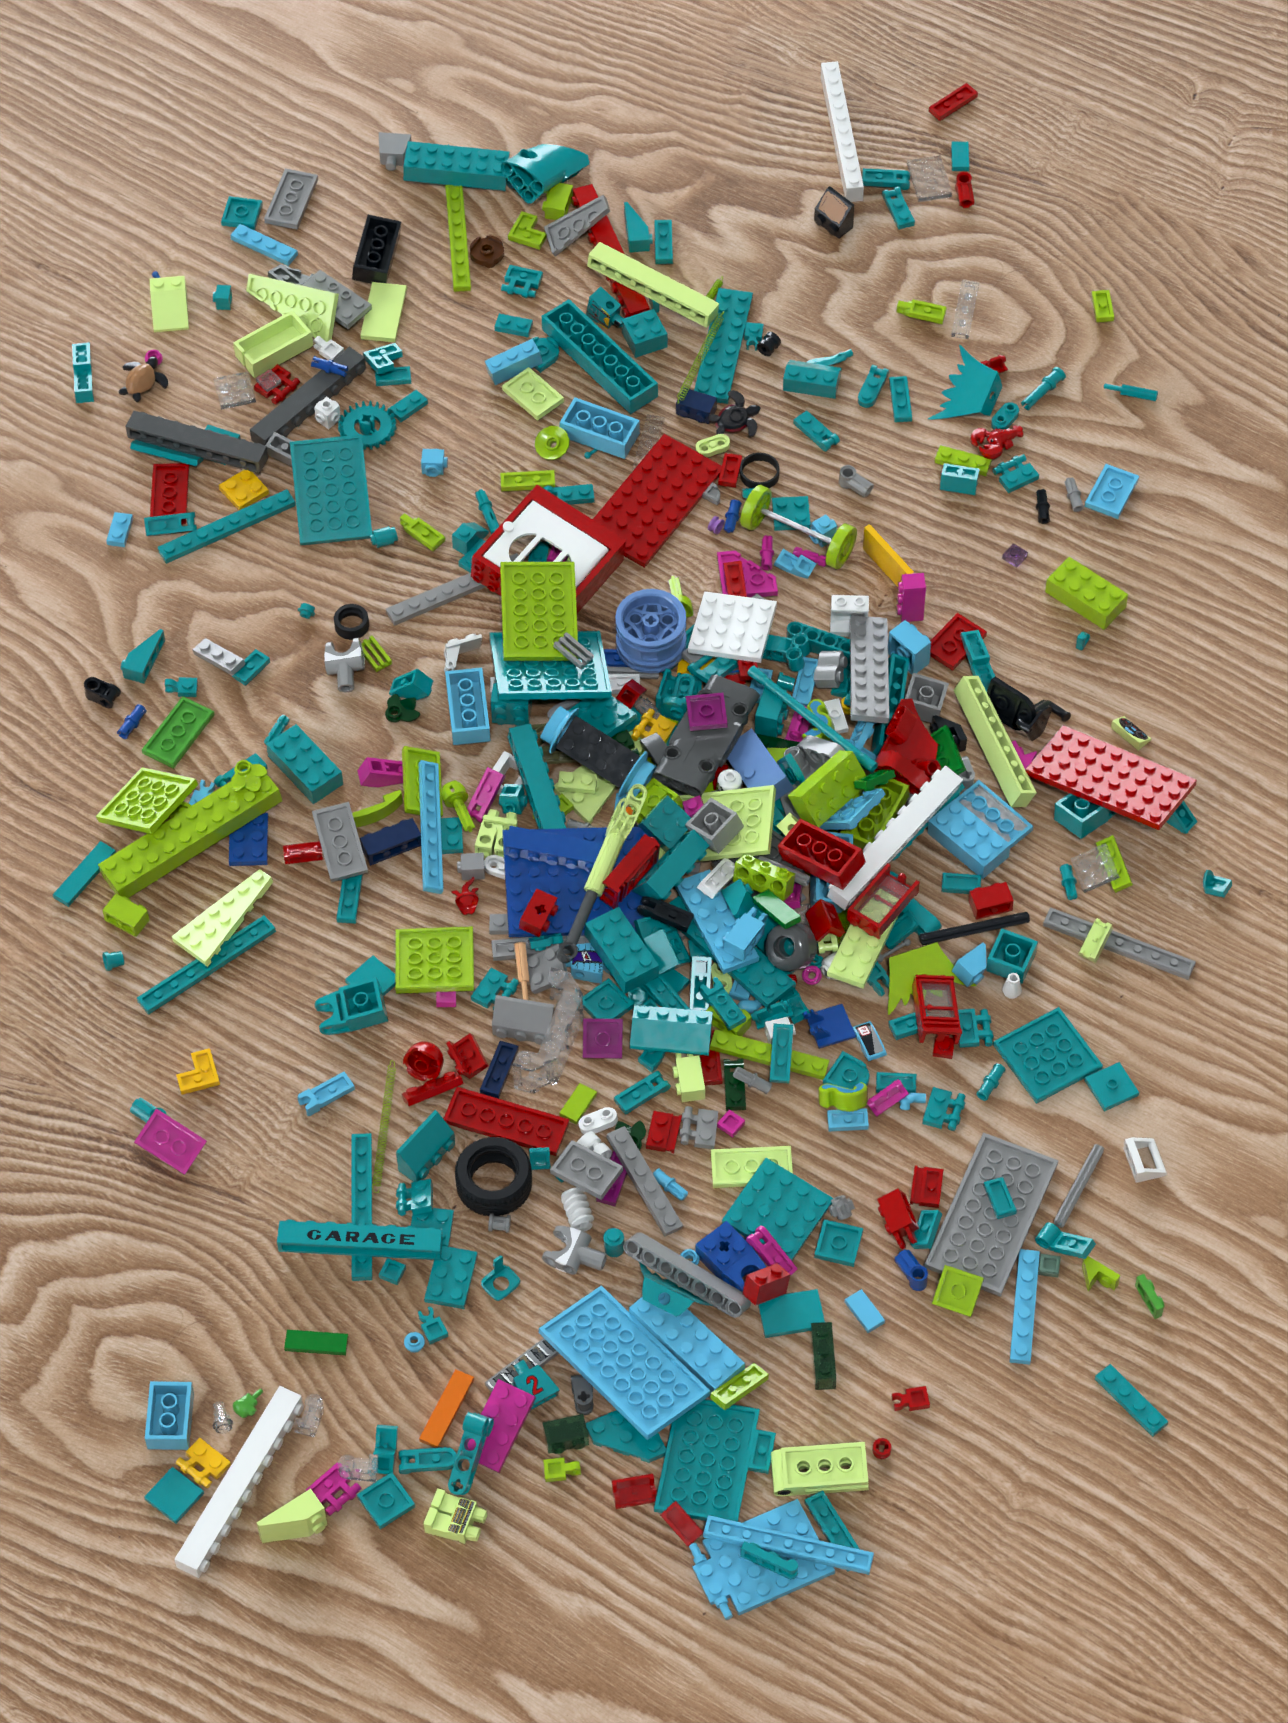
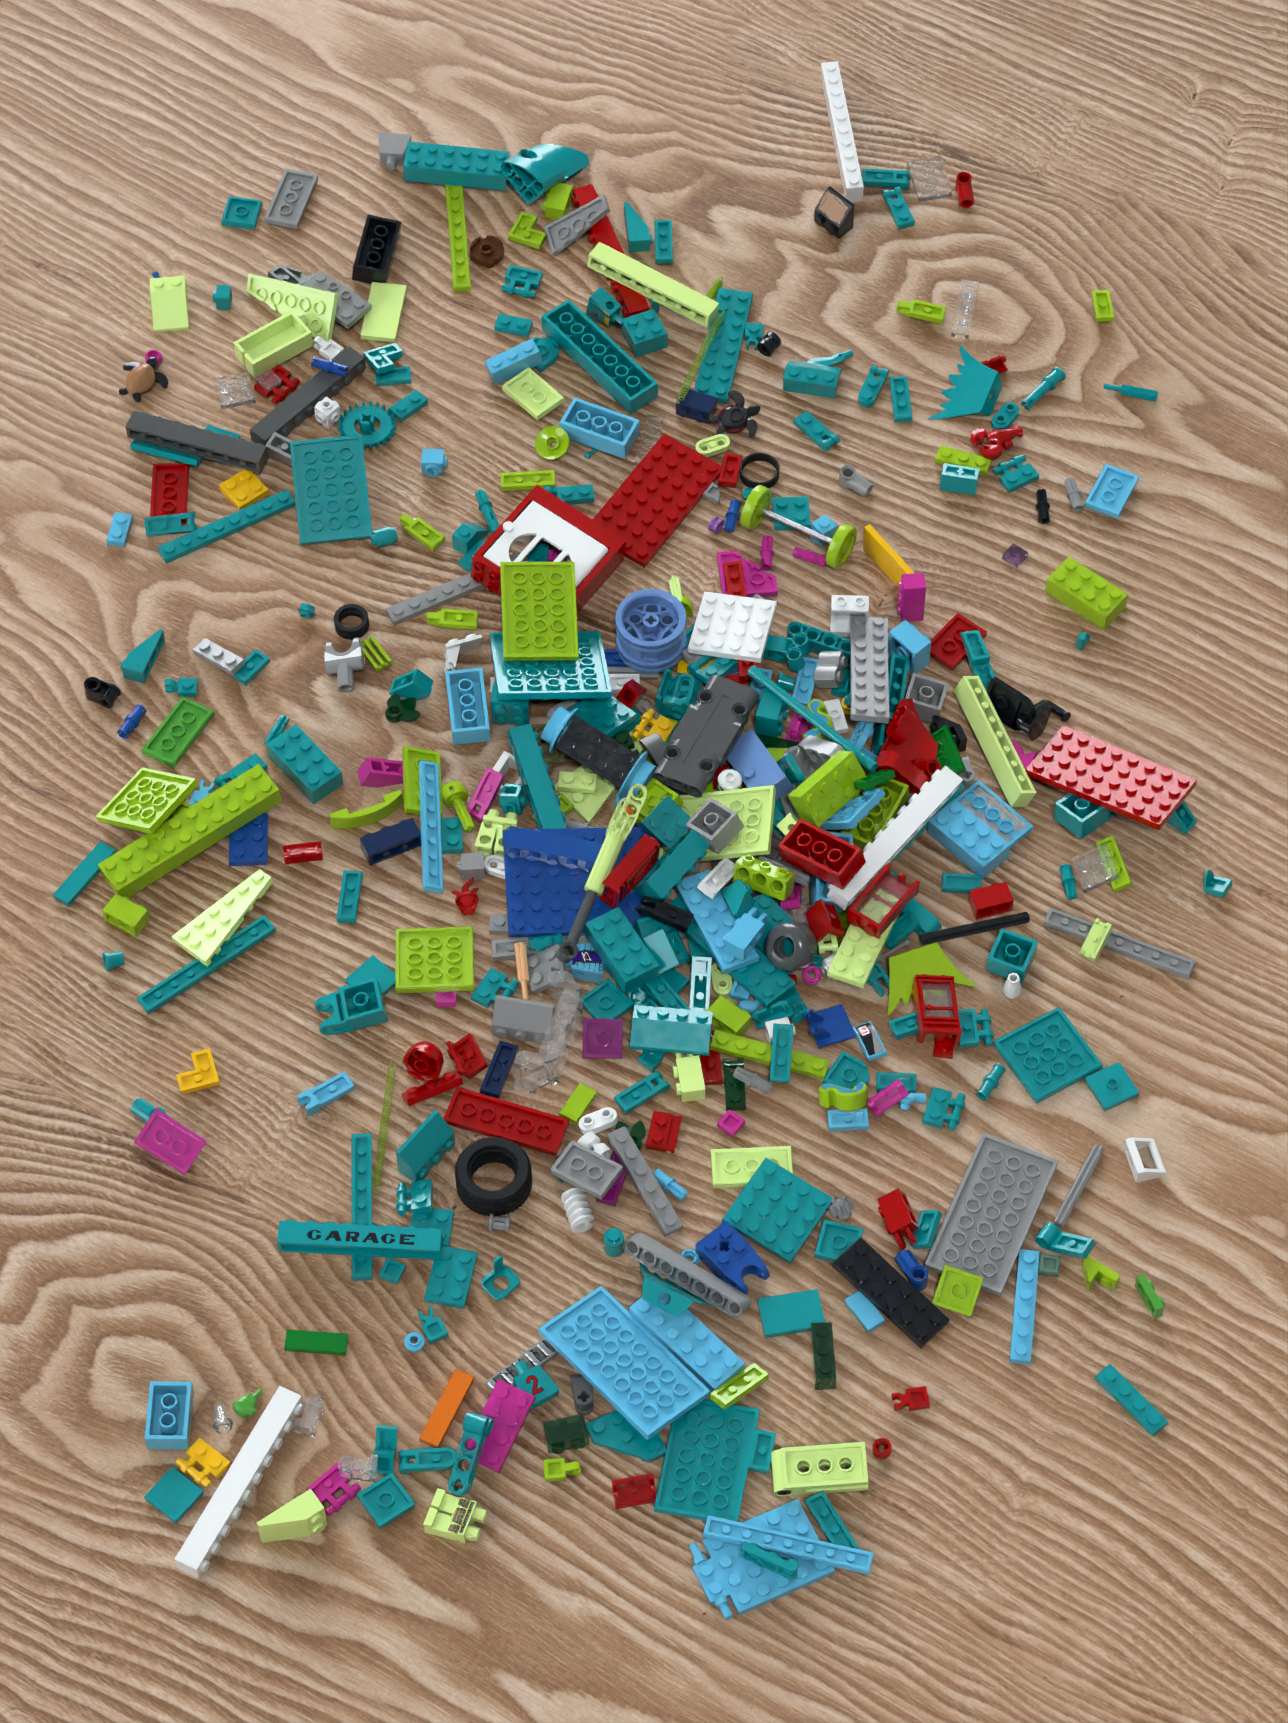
teal slope [72,342,94,403] -> none
medium azure plate [230,224,298,266] -> none
lime plate [231,760,267,792] -> none
light grey plate [312,802,368,882] -> none
red brick [519,888,559,937] -> none
teal plate [529,1147,550,1170] -> none
light grey connector [542,1226,607,1275] -> none
light grey tile [553,632,594,670] -> none
red tile [660,1501,703,1547] -> none
light grey plate [679,1106,718,1149] -> none
dark pink plate [682,795,704,818] -> none
magenta plate [686,693,728,731] -> none
teal plate [700,977,746,1030] -> none
red brick [743,1263,791,1306] -> none
dark pink plate [746,1225,798,1276] -> none
tile [752,889,801,929] -> none
medium azure slope [774,549,816,579] -> none
red plate [910,1166,944,1208] -> none
red plate [929,83,978,121] -> none
teal tile [951,141,969,171] -> none
medium azure slope [952,942,986,987] -> none
teal tile [983,1177,1017,1220] -> none
slope [1111,716,1151,751] -> none
none -> lime hinge [426,608,478,630]
none -> black plate [832,1237,950,1349]

